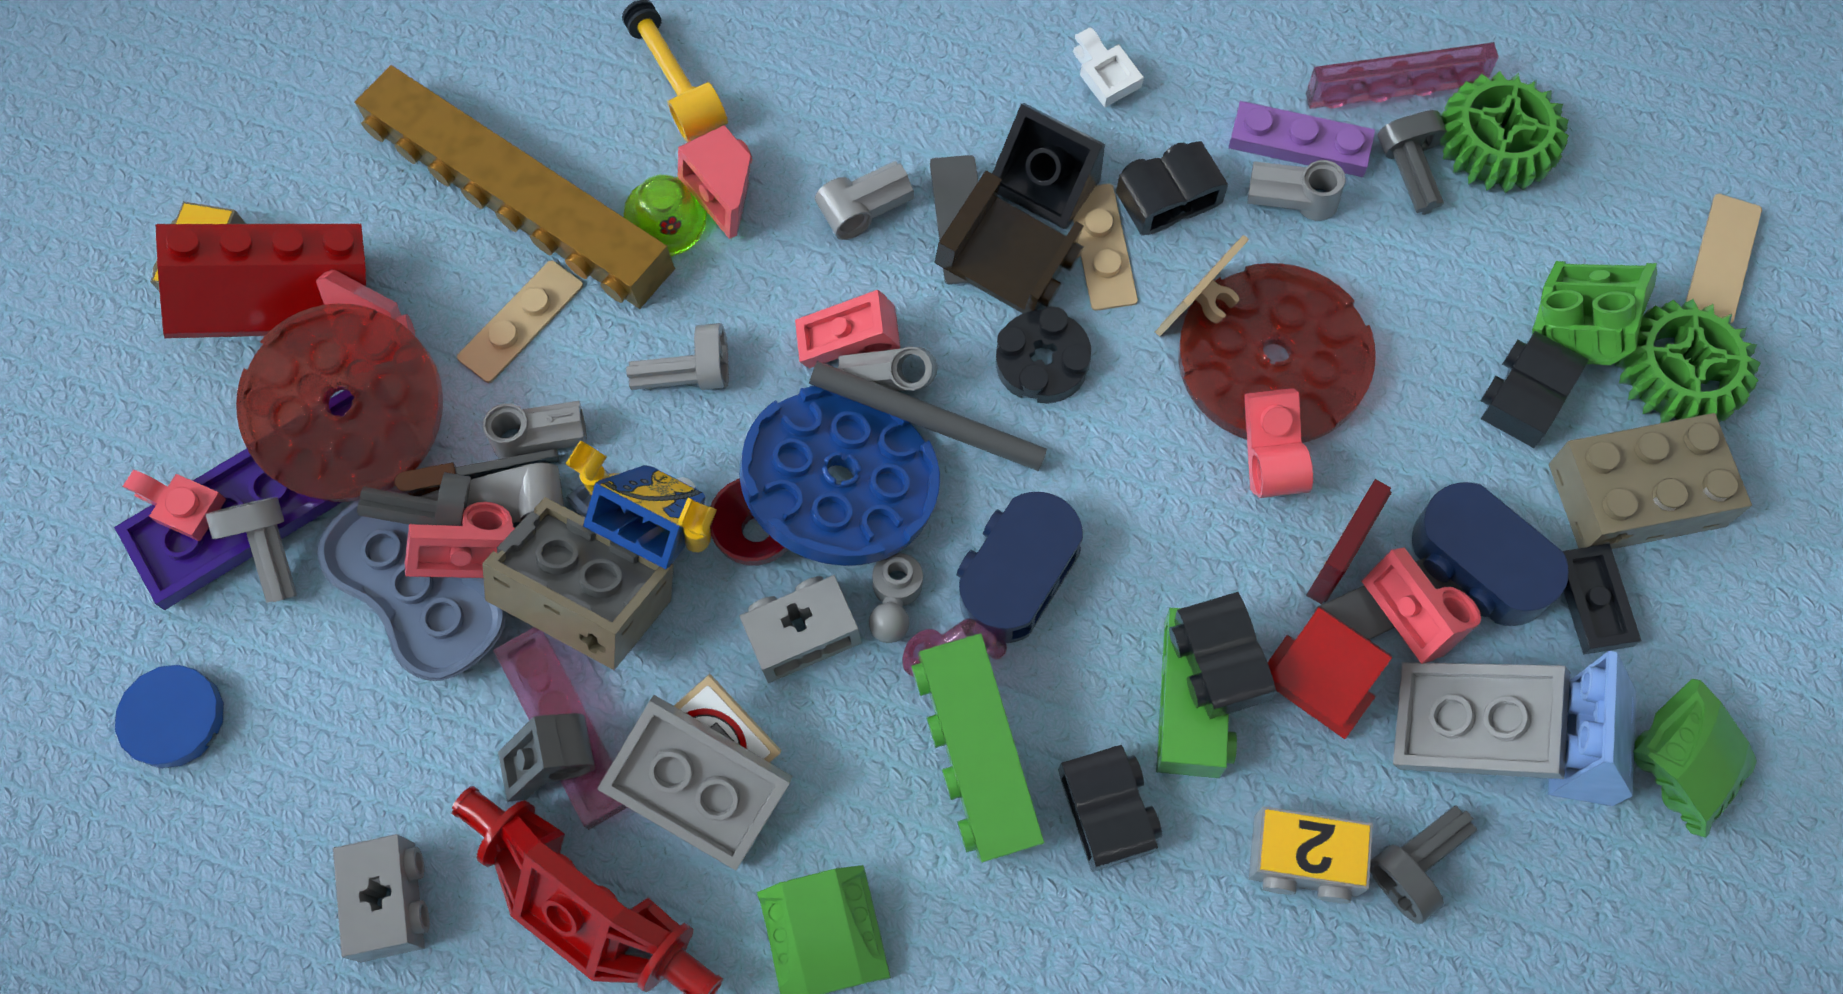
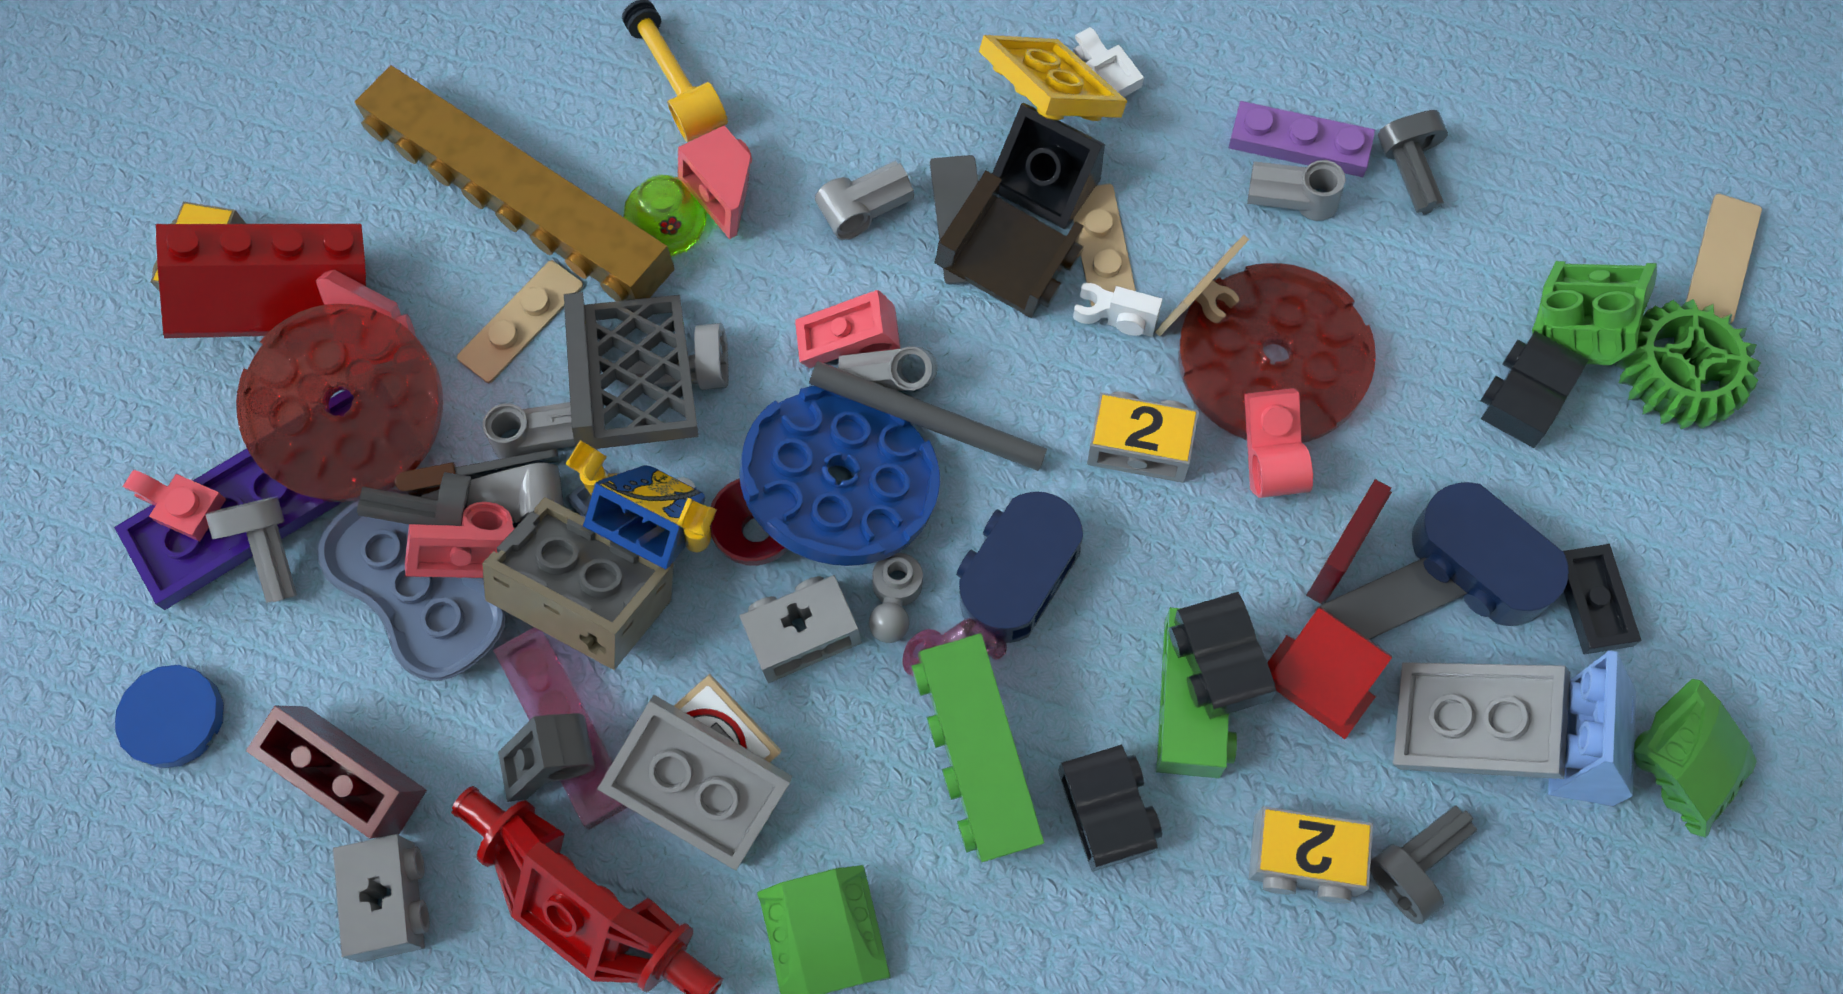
black plate [996,306,1091,404] -> none
black brick [1116,141,1228,236] -> none
clear pink plate [1306,42,1499,109] -> none
coral plate [1362,547,1481,664] -> none
bright green gear [1439,71,1569,193] -> none
dark tan piece [1548,413,1752,549] -> none
none -> brick [246,705,427,839]
none -> dark grey fence [564,292,698,450]
none -> yellow plate [979,35,1127,121]
none -> white plate [1073,283,1163,337]
none -> brick [1087,391,1199,483]

